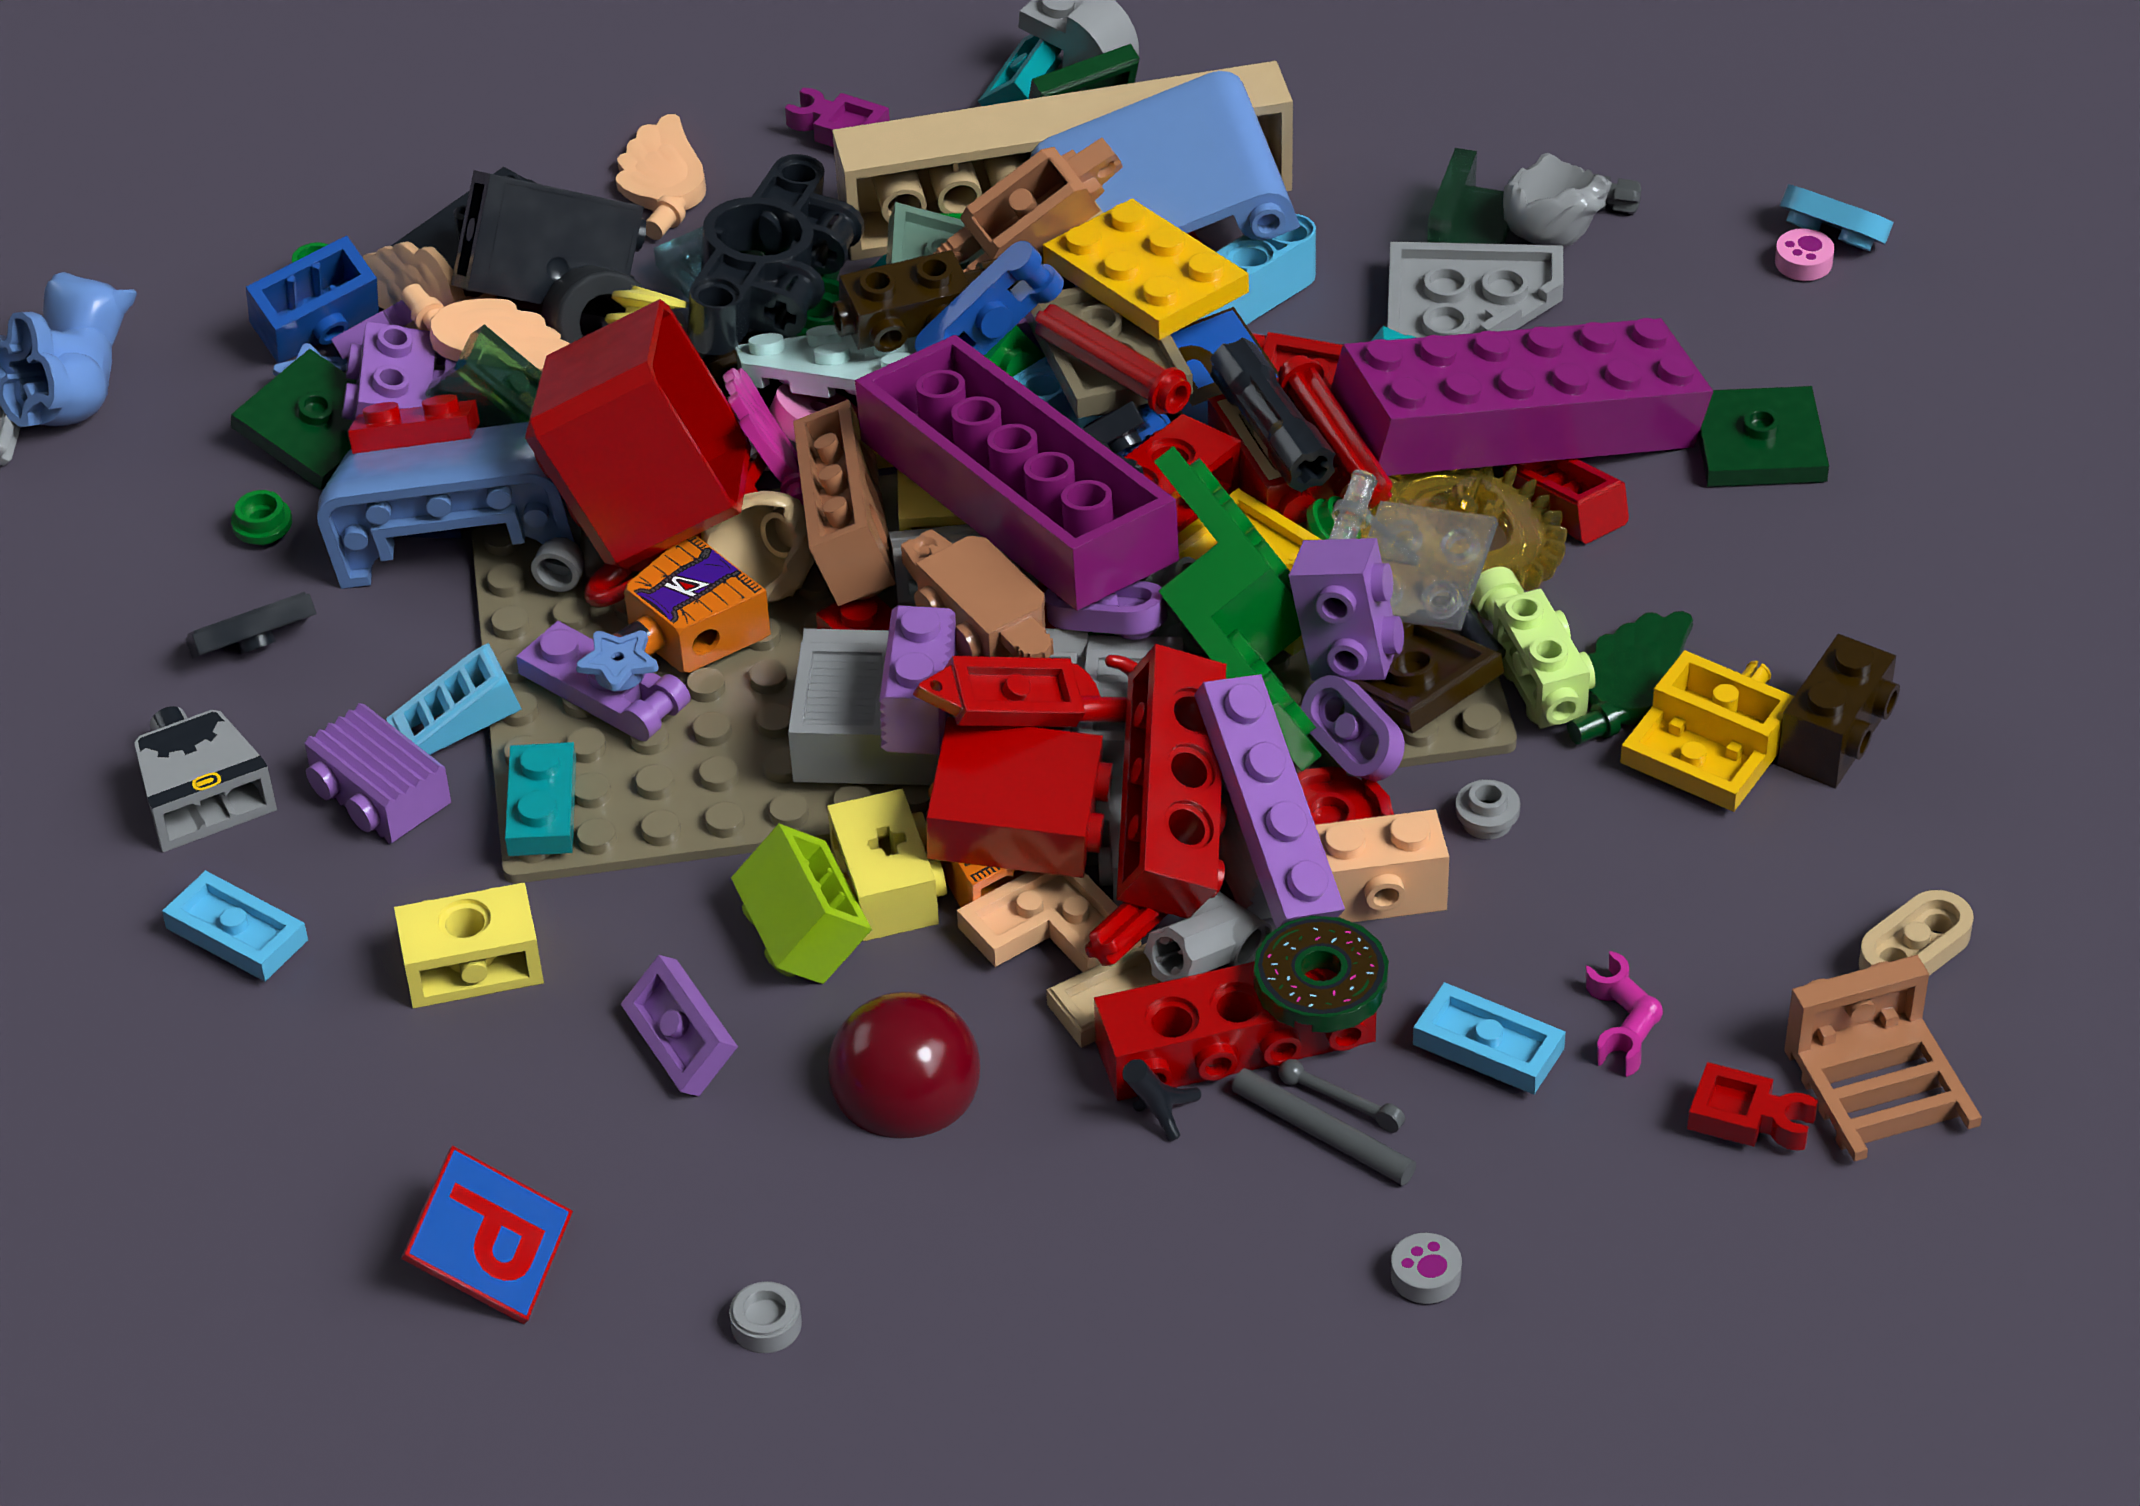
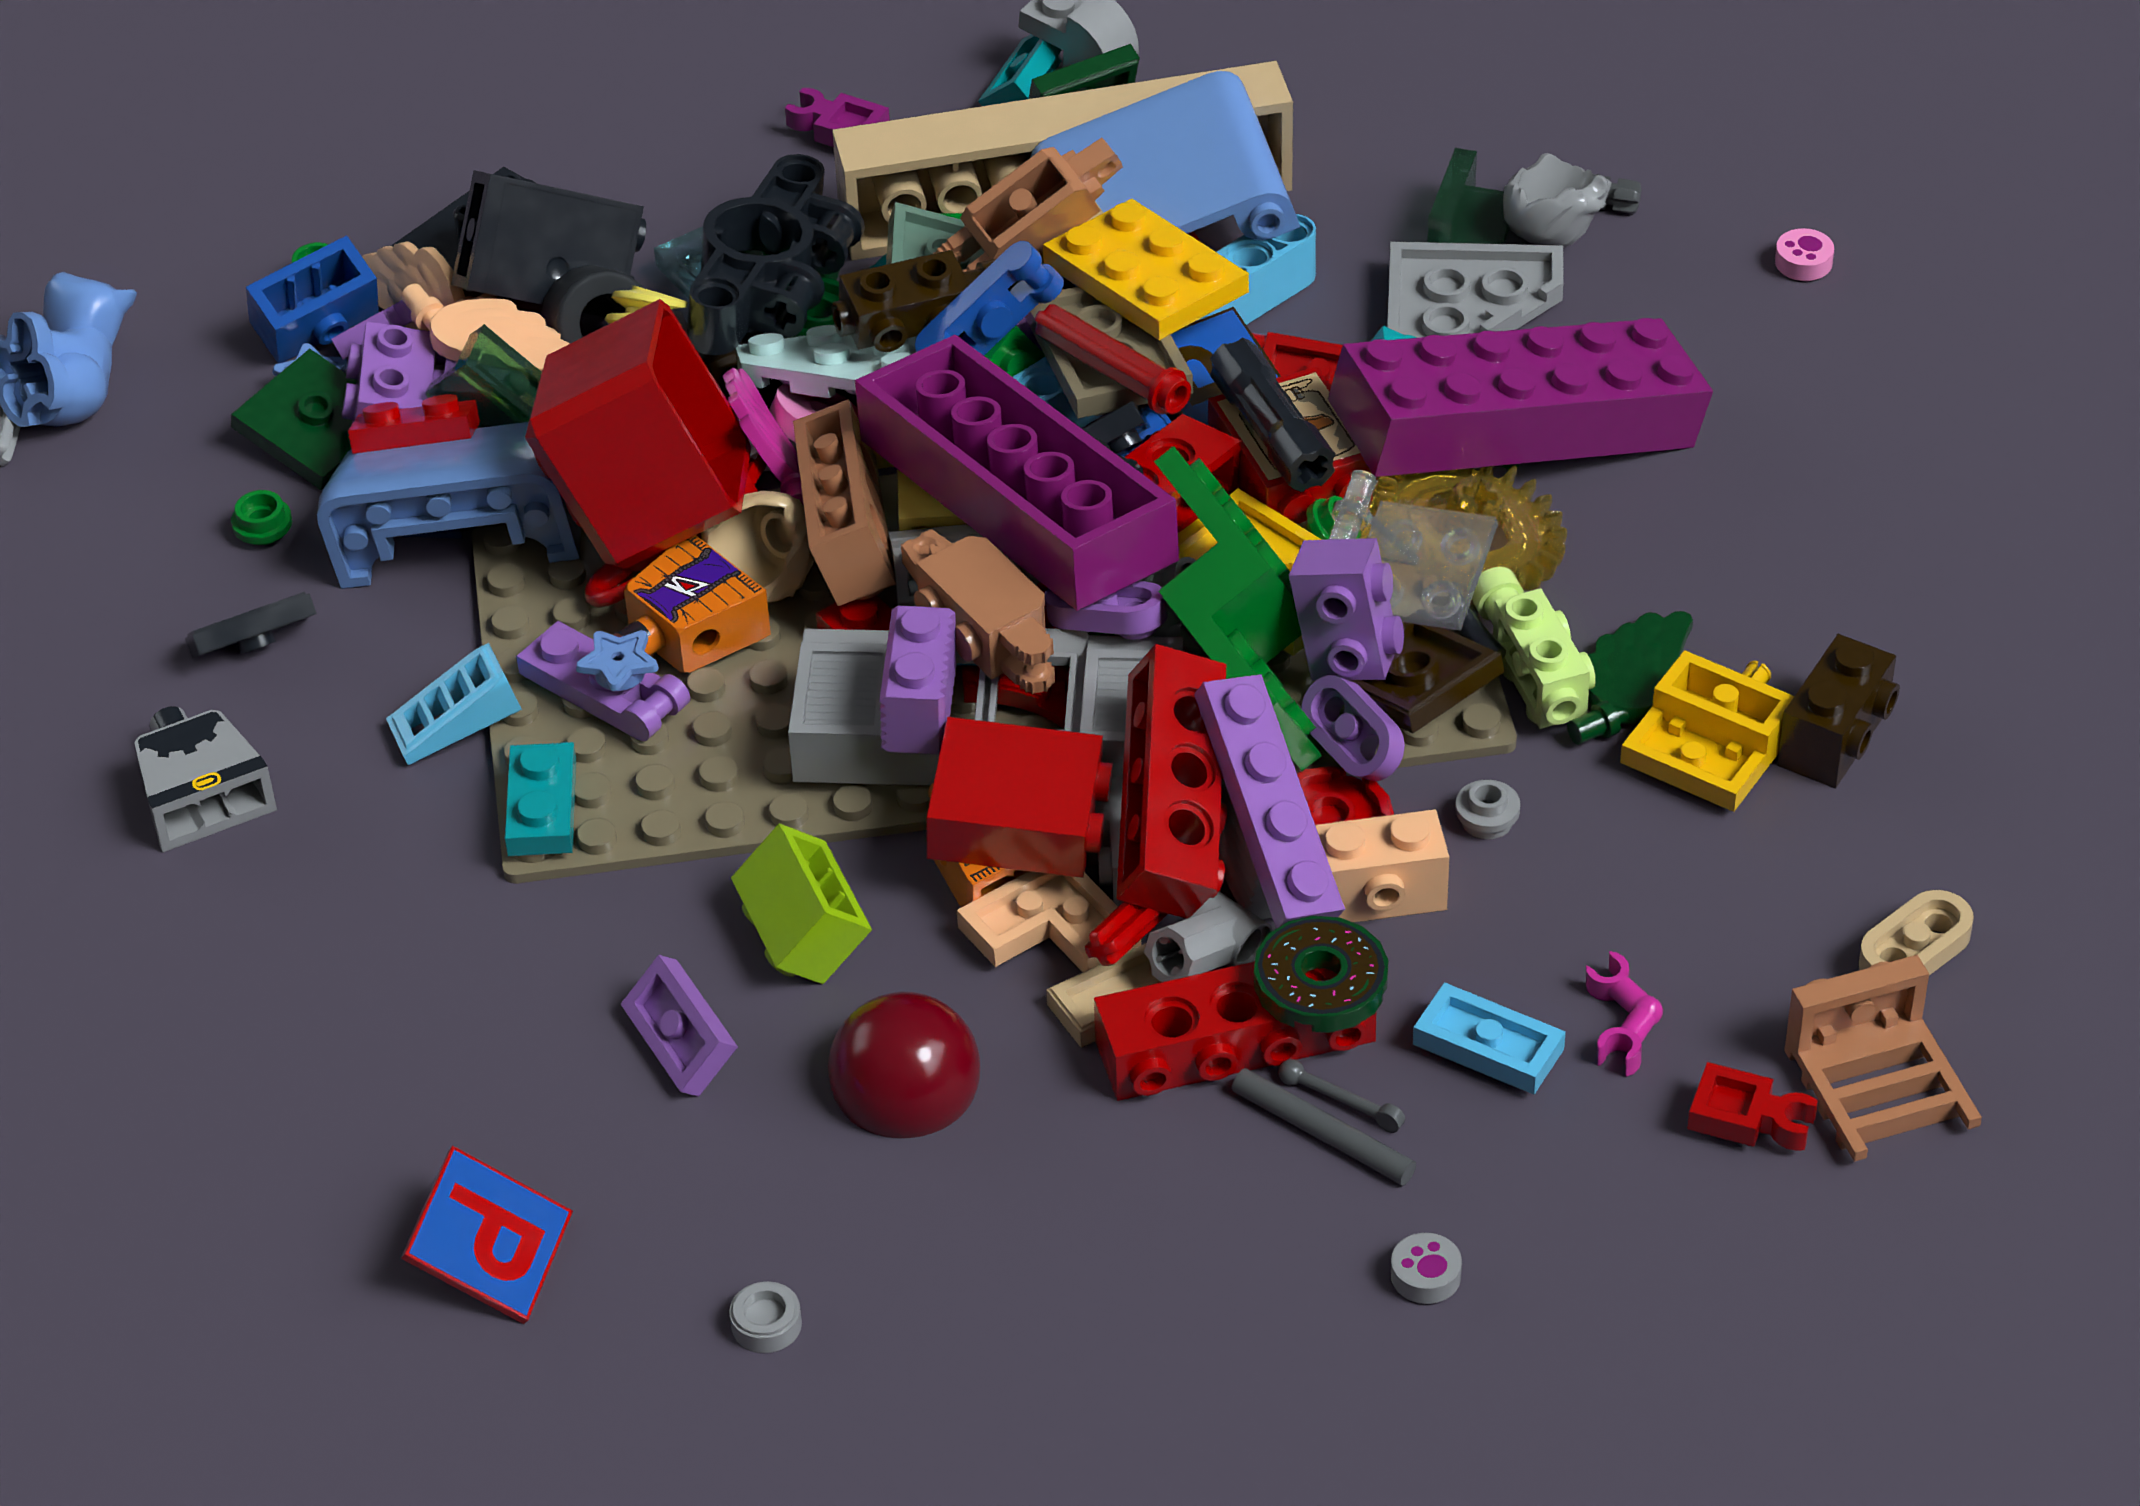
medium azure plate [162,870,308,981] -> none
medium lavender brick [305,703,451,844] -> none
light yellow brick [394,882,544,1008] -> none
light grey hinge [531,537,584,592] -> none
light nougat animal [616,114,706,240] -> none
light yellow brick [827,788,947,941] -> none
red plate [913,655,1138,727] -> none
black bar [1122,1059,1201,1141] -> none
red axle [1278,355,1392,508] -> none
red slope [1502,458,1629,544] -> none
dark green plate [1698,386,1829,487] -> none
medium azure plate [1780,184,1894,251] -> none

